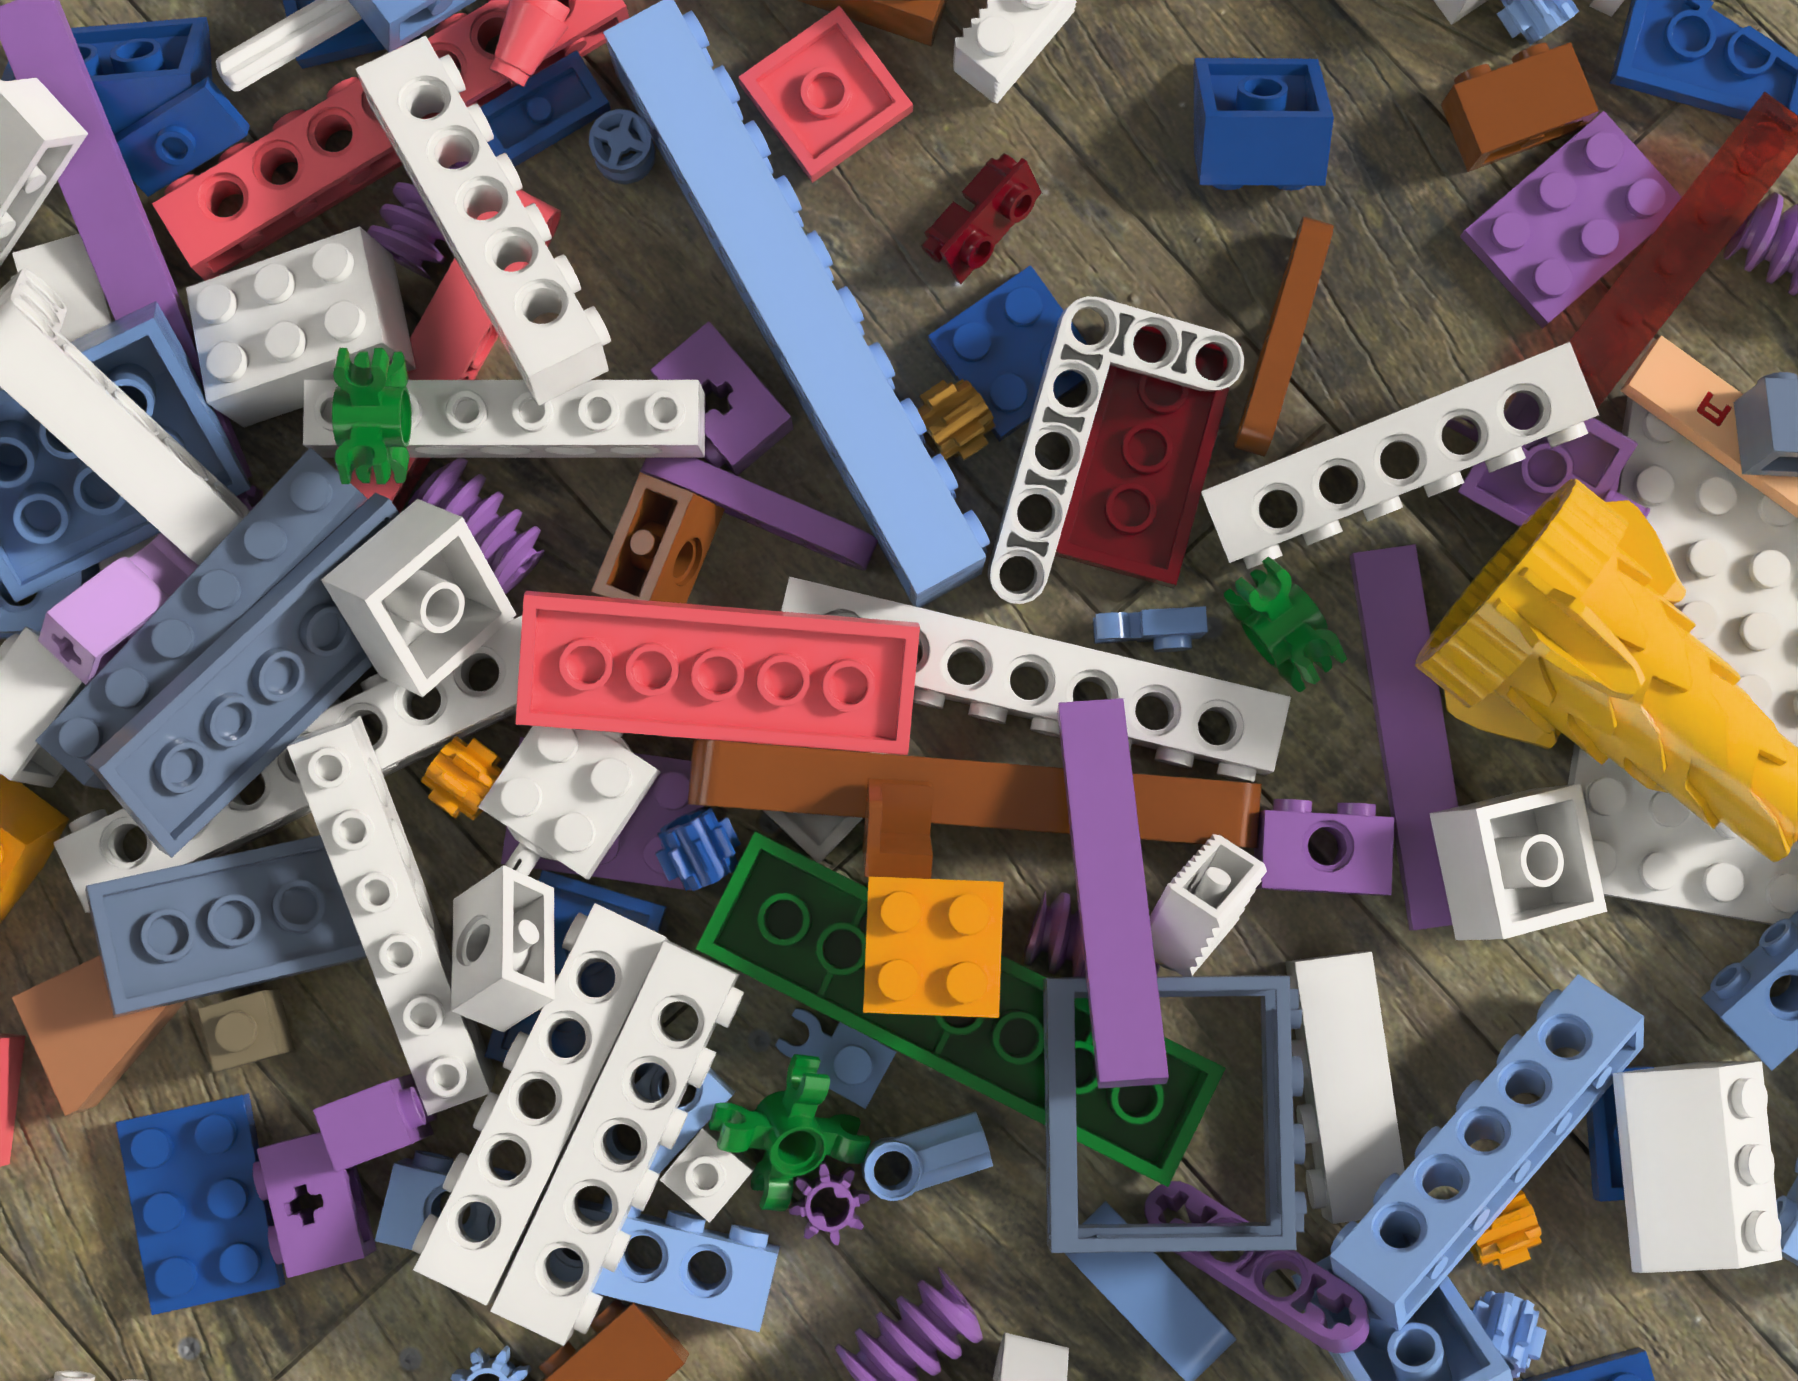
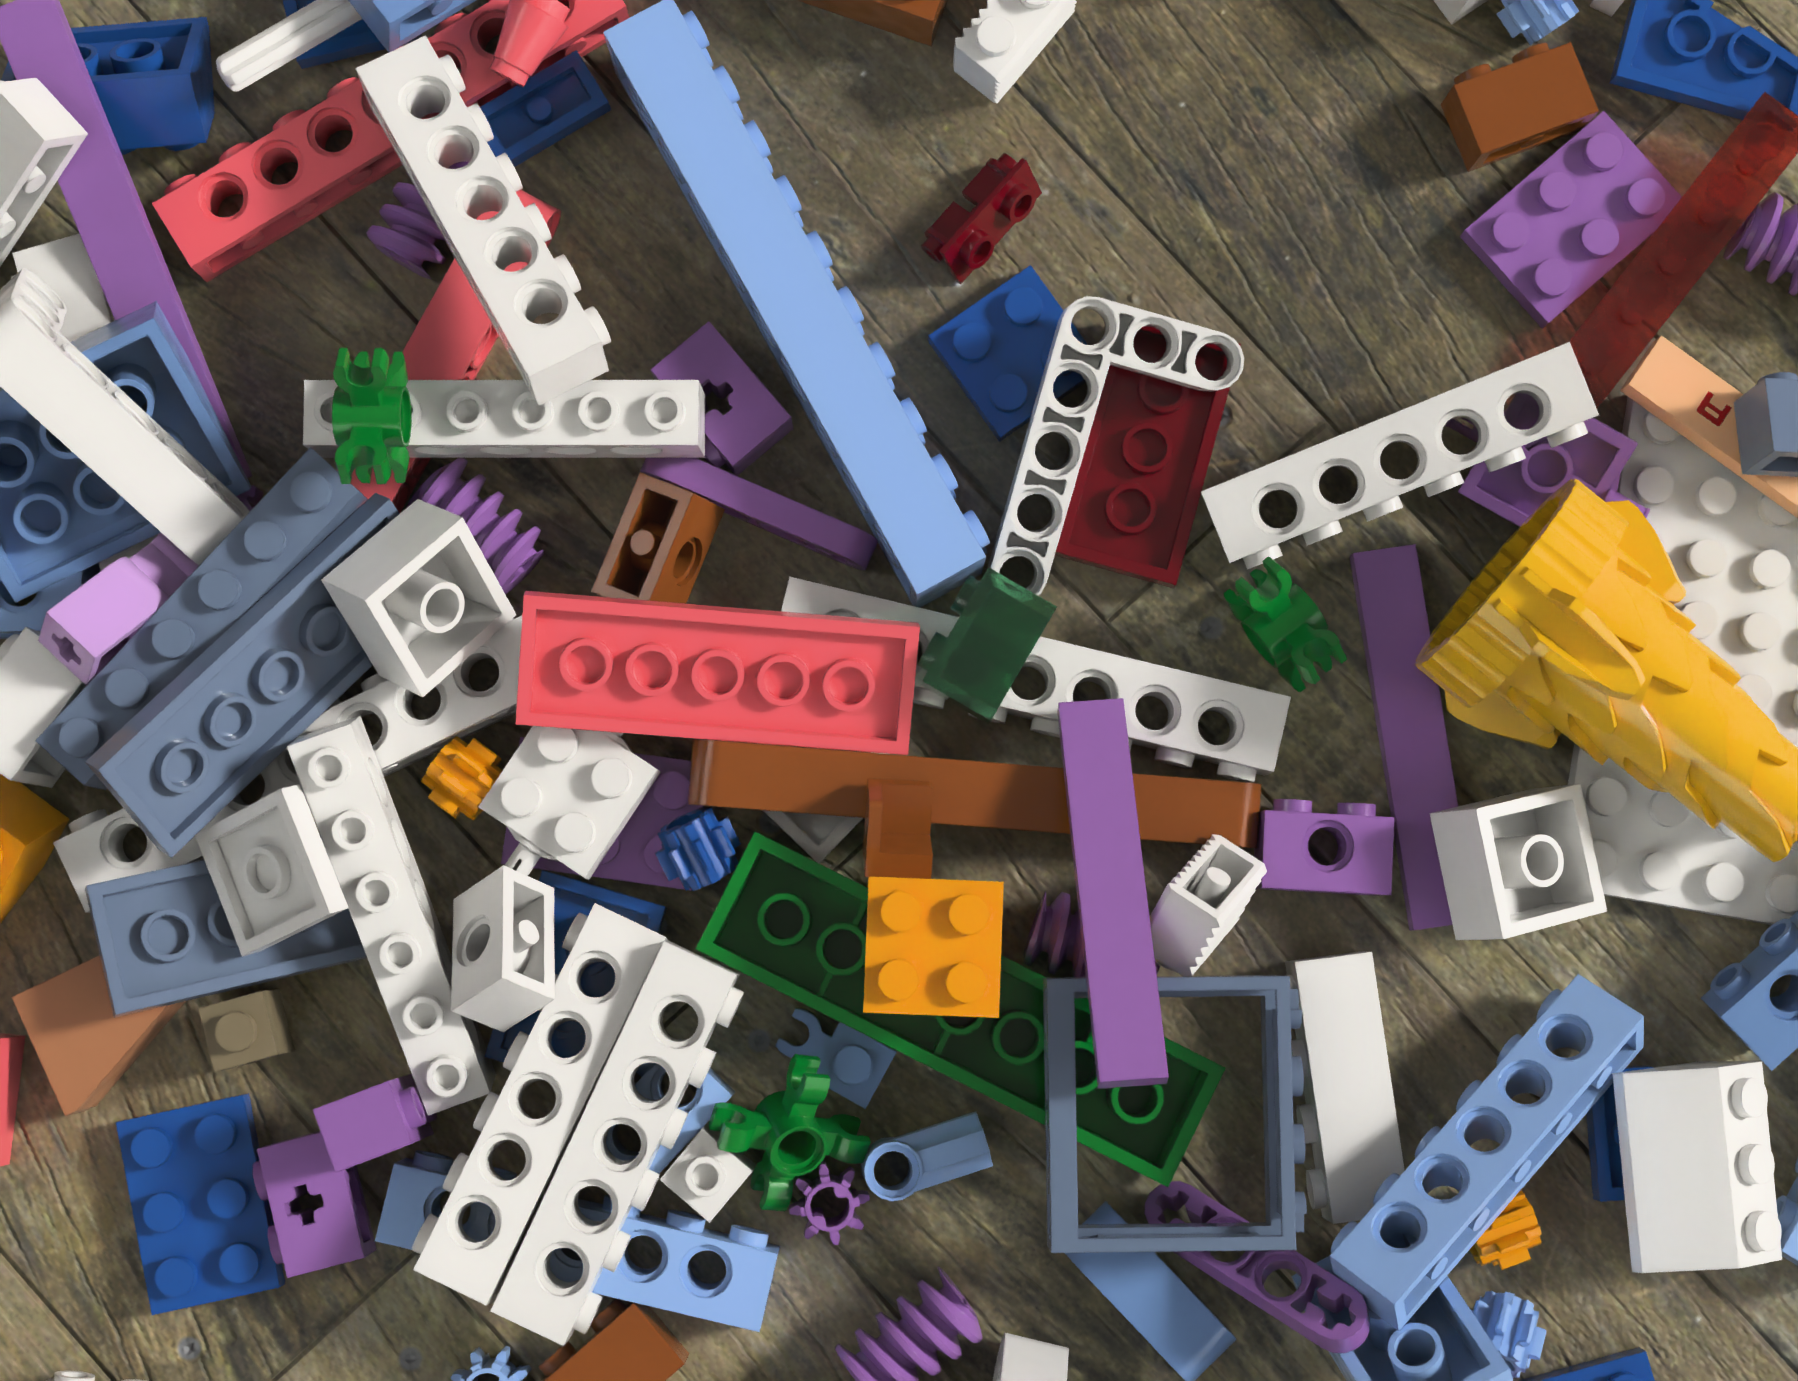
blue plate [114,77,250,197] -> none
white brick [186,226,416,427] -> none
medium blue wheel [589,109,656,184] -> none
coral plate [738,6,913,183] -> none
pearl gold gear [917,379,996,461] -> none
medium blue plate [1093,606,1208,652] -> none
blue slope [1193,58,1334,191] -> none
dark orange beam [1234,216,1334,457] -> none
none -> white plate [195,784,348,957]
none -> clear green brick [917,567,1057,724]

